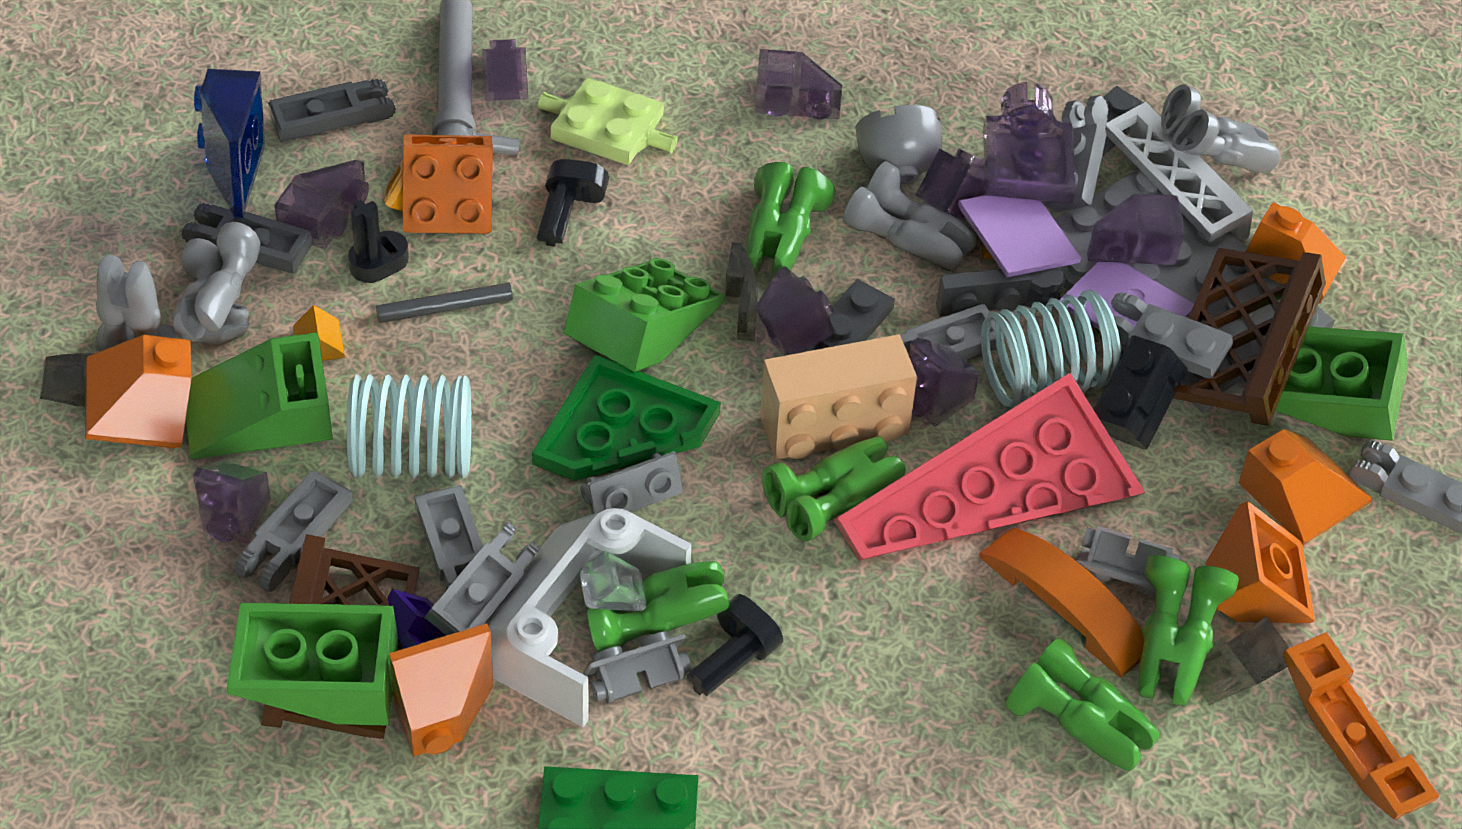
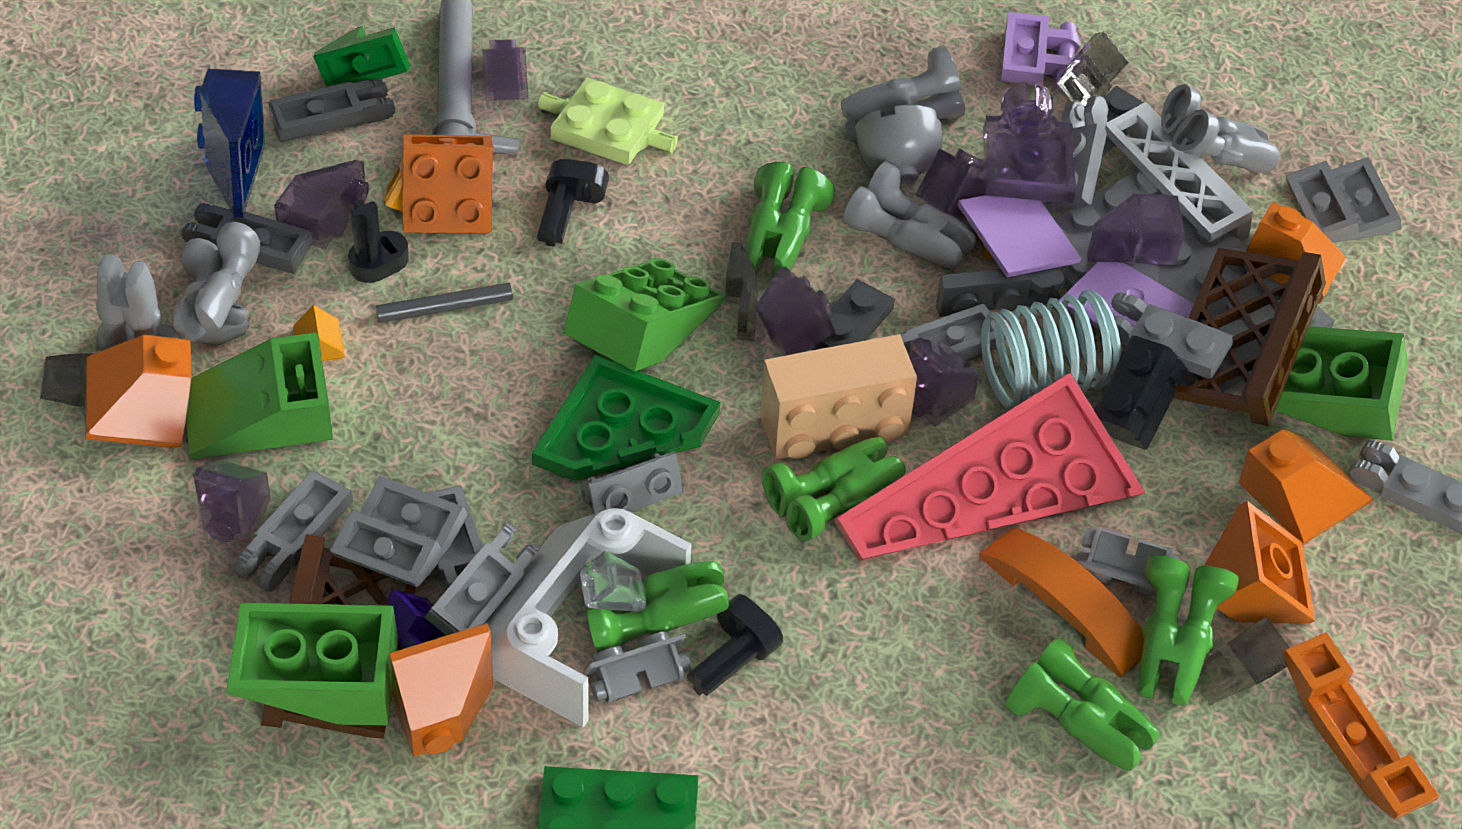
light aqua piece [347,374,472,479] -> none
clear purple slope [755,49,842,120] -> none
none -> green slope [313,26,410,87]
none -> light grey slope [329,476,468,587]
none -> light grey piece [841,45,965,141]
none -> lavender plate [1001,12,1080,91]
none -> clear smoke slope [1057,31,1129,109]
none -> light grey slope [1285,157,1402,243]

